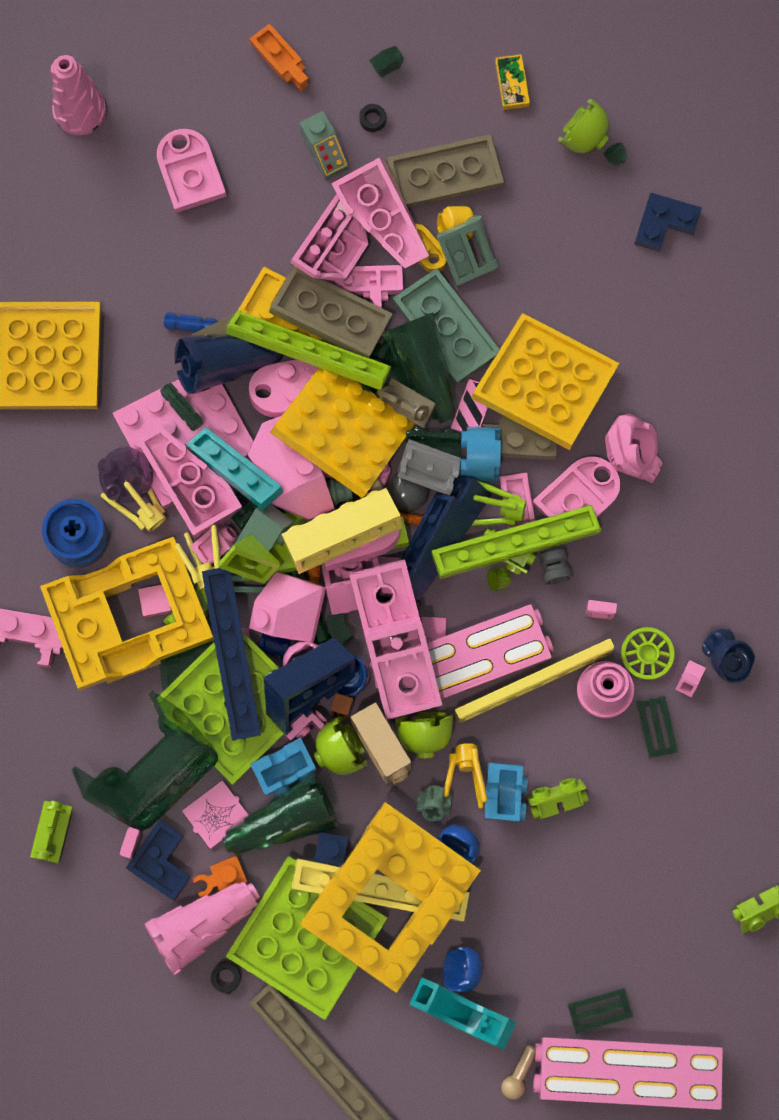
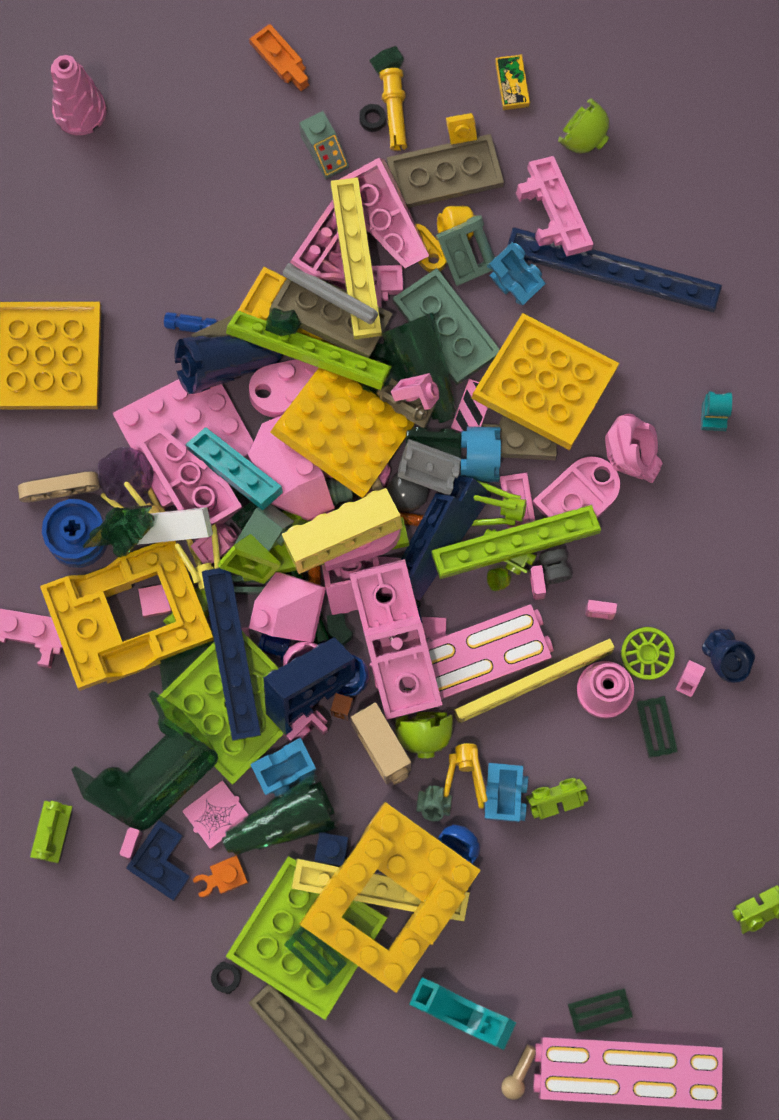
bright pink cone [144,882,260,975] -> none
bright pink plate [157,129,227,213] -> none
clear green axle [160,383,203,431] -> none
lime cylinder [314,716,368,775] -> none
blue hair [443,947,483,992] -> none
clear green hinge [604,142,627,166] -> none
dark blue plate [634,192,702,252] -> none
none -> tan beam [18,472,100,502]
none -> clear green hinge [83,505,155,558]
none -> white tile [106,507,213,547]
none -> clear green piece [265,308,302,336]
none -> light grey axle [283,263,378,324]
none -> clear green tile [284,926,347,986]
none -> light yellow plate [331,178,382,339]
none -> yellow pin [379,68,407,151]
none -> bright pink bracket [391,373,439,410]
none -> yellow bracket [446,113,477,145]
none -> dark azure cylinder [487,242,546,305]
none -> dark blue tile [507,227,722,313]
none -> bright pink hinge [516,156,594,256]
none -> bright pink tile [529,565,546,600]
none -> teal leg [701,391,732,431]

